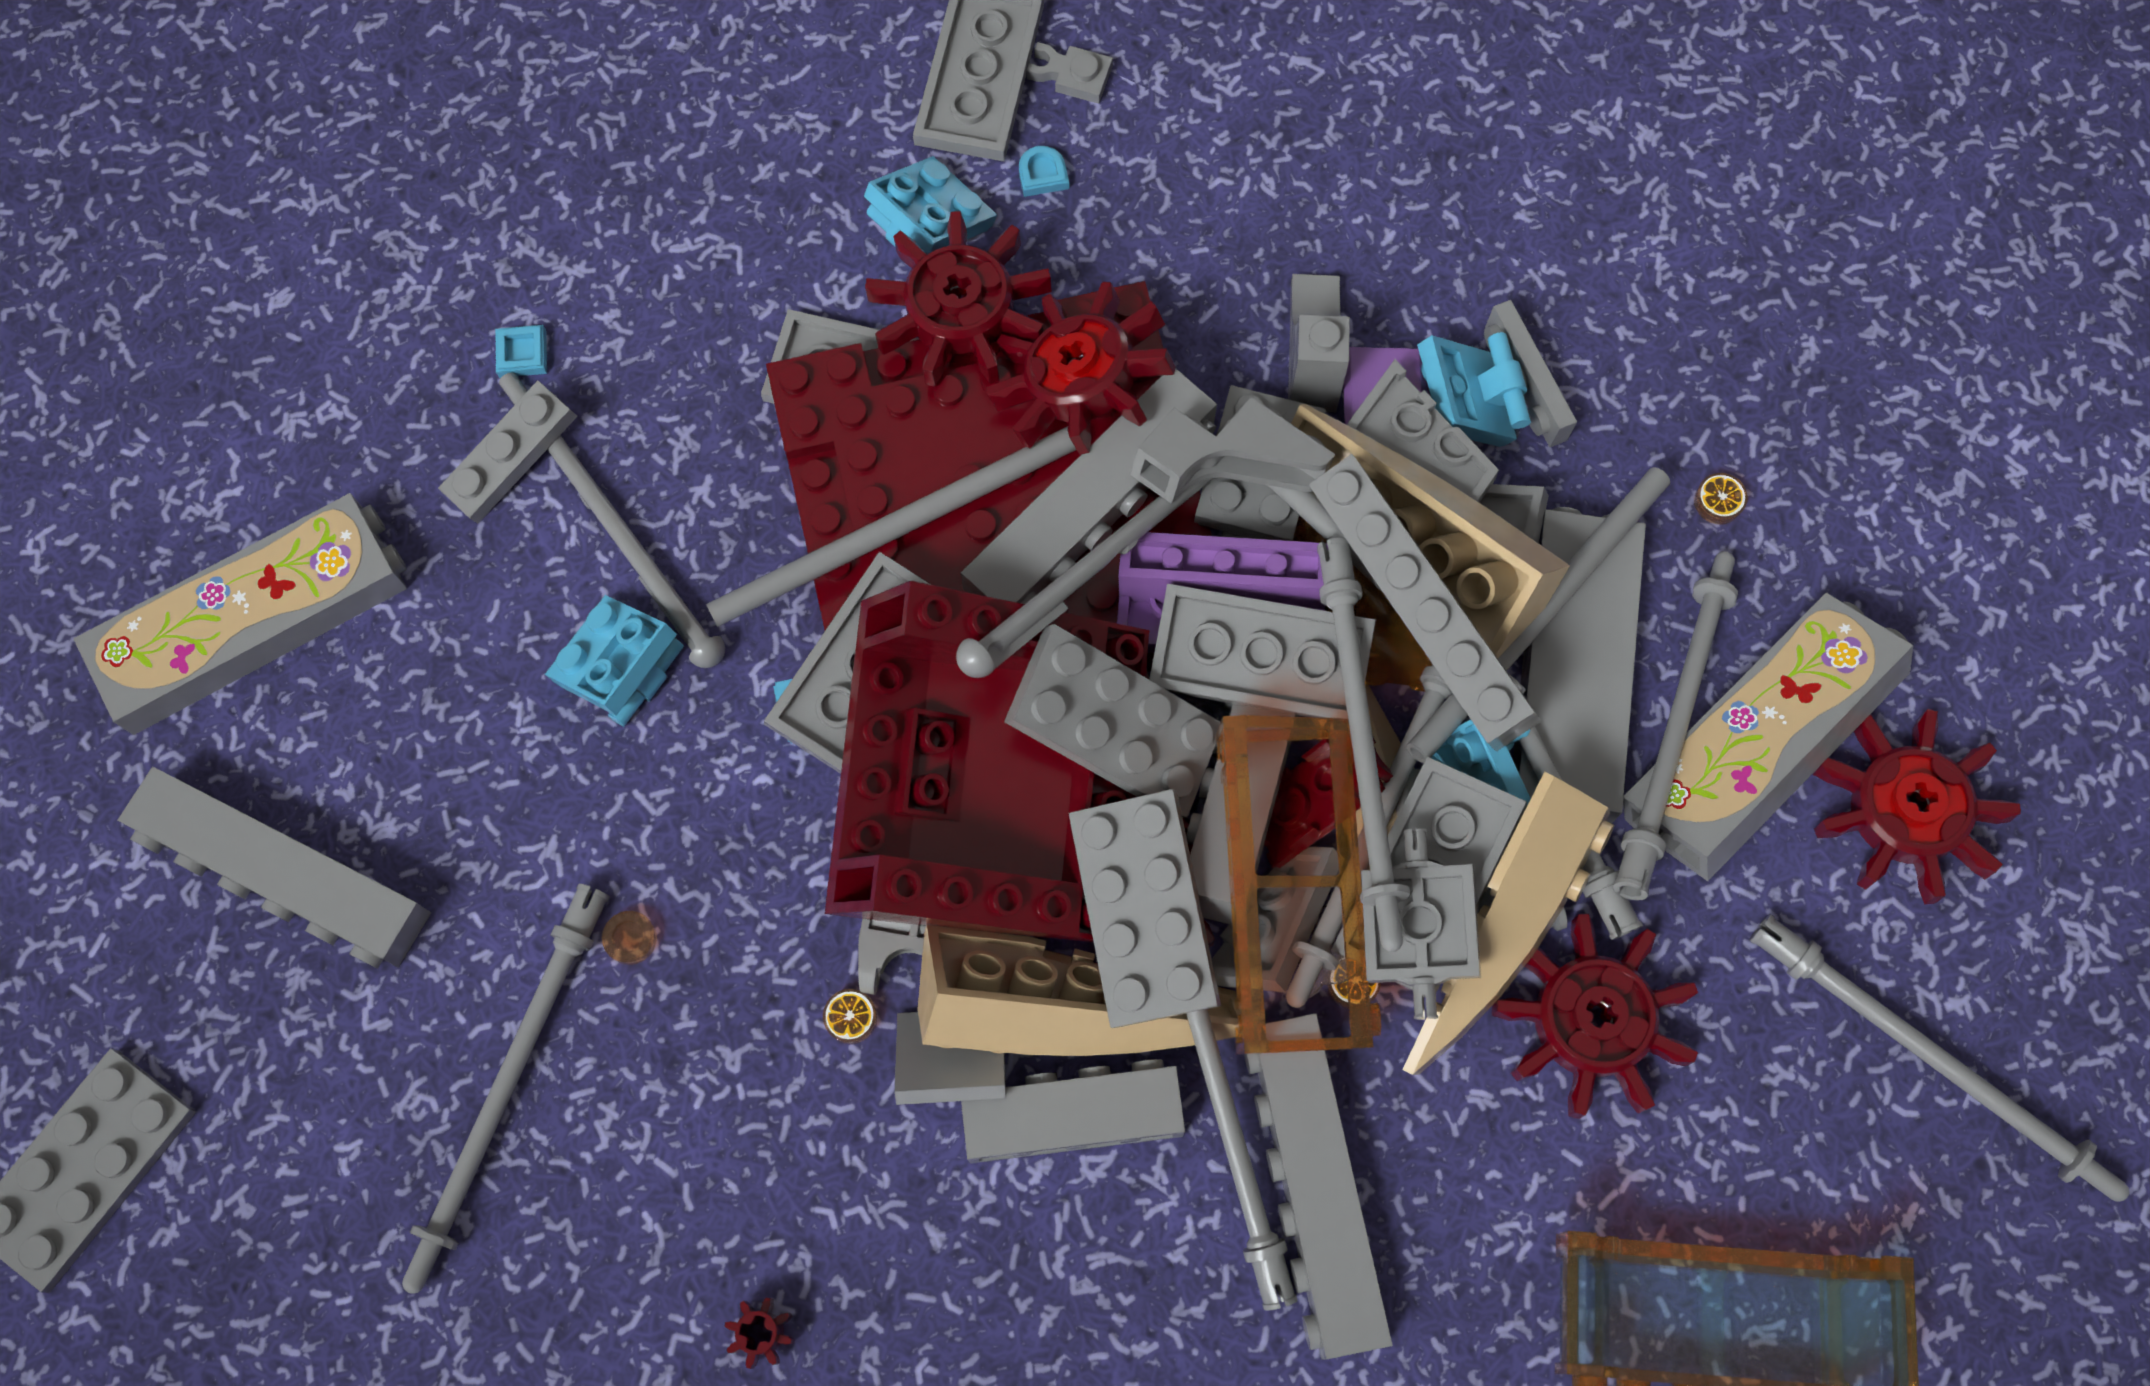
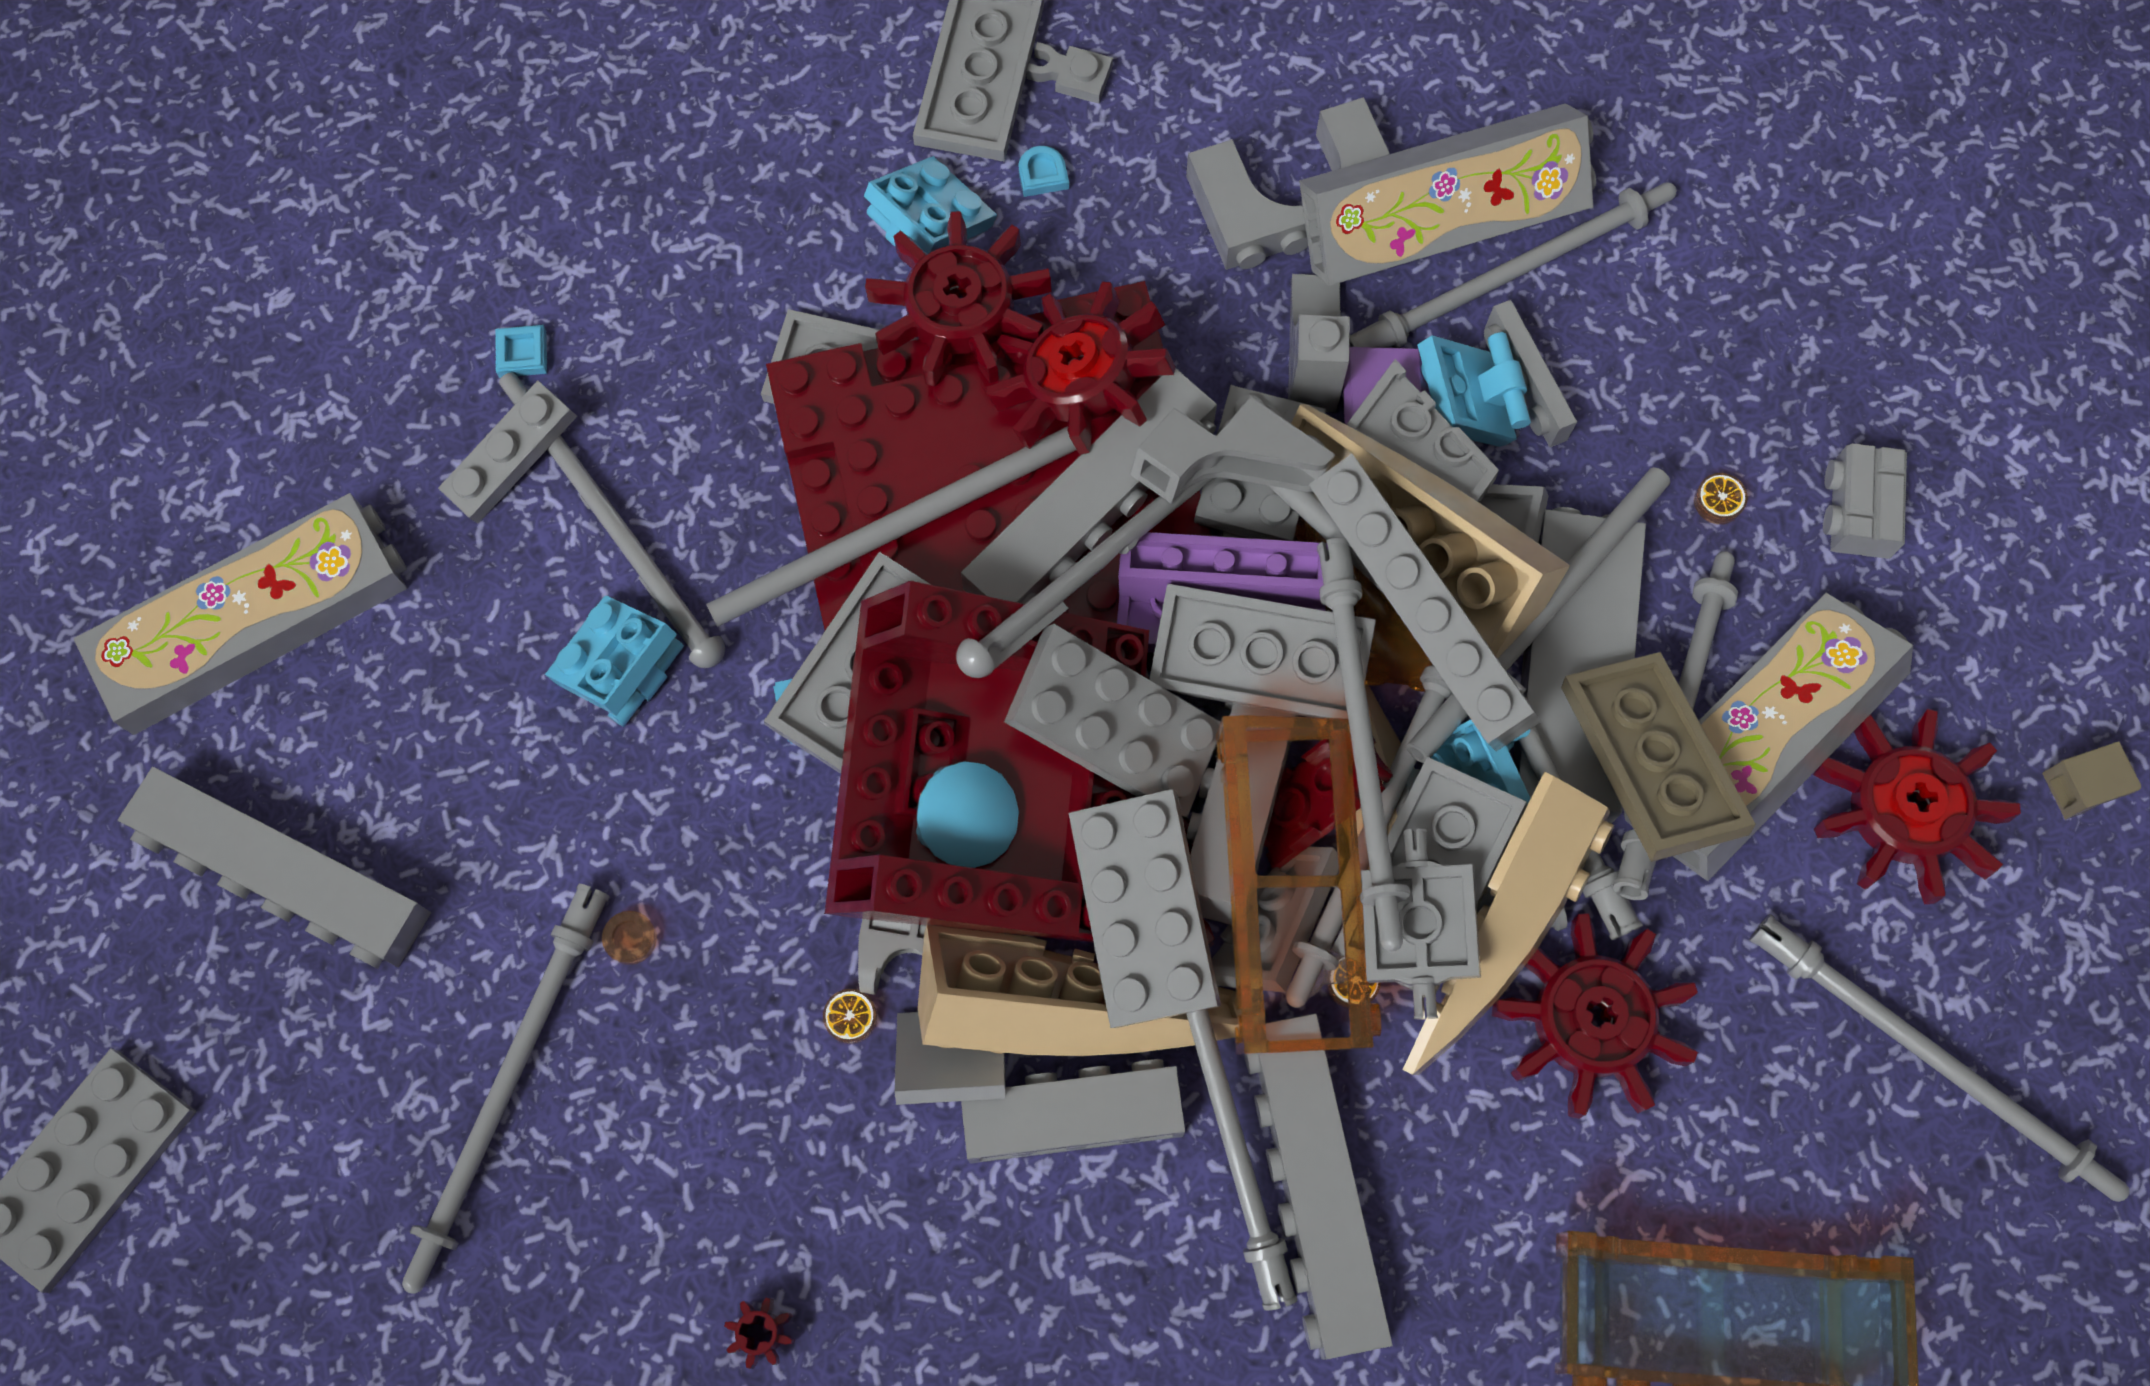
none -> medium azure dish [916,761,1019,868]
none -> light grey arch [1186,97,1390,270]
none -> brick [1299,103,1596,286]
none -> light grey bar [1349,182,1677,348]
none -> dark tan plate [1561,652,1756,862]
none -> light grey brick [1823,443,1907,559]
none -> dark tan panel [2042,741,2141,820]

